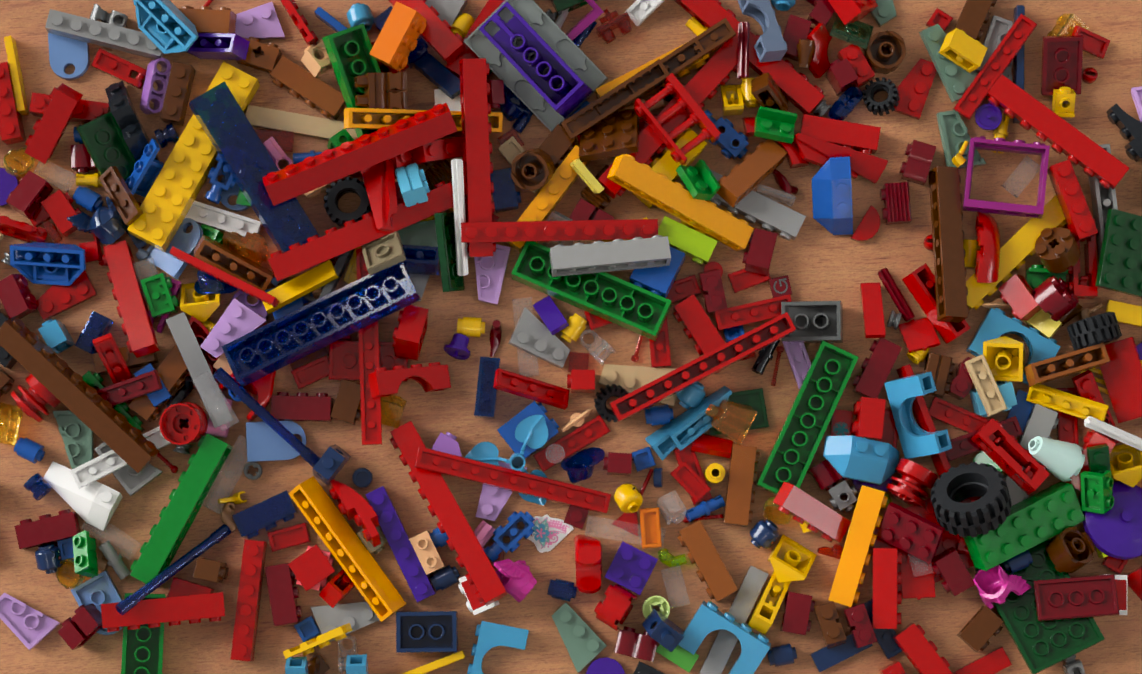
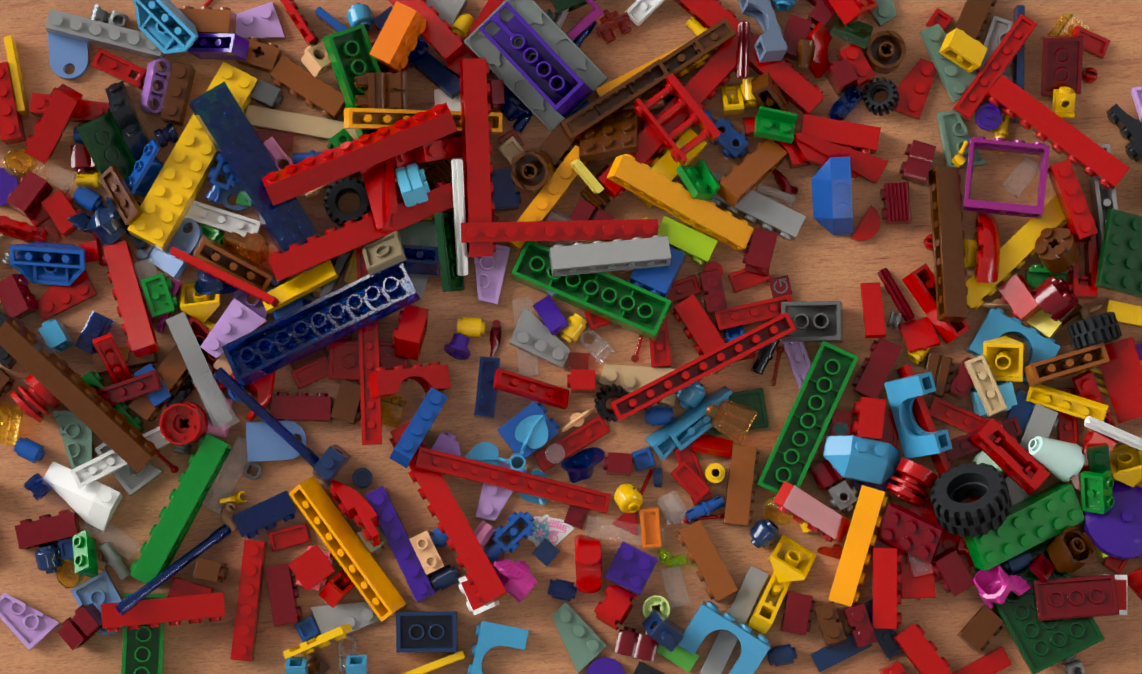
dark grey bush [813,99,832,117] -> none
none -> dark grey brick [251,79,283,109]
none -> blue brick [390,387,448,468]
none -> dark blue tile [532,538,560,566]
none -> dark red plate [1029,553,1055,582]

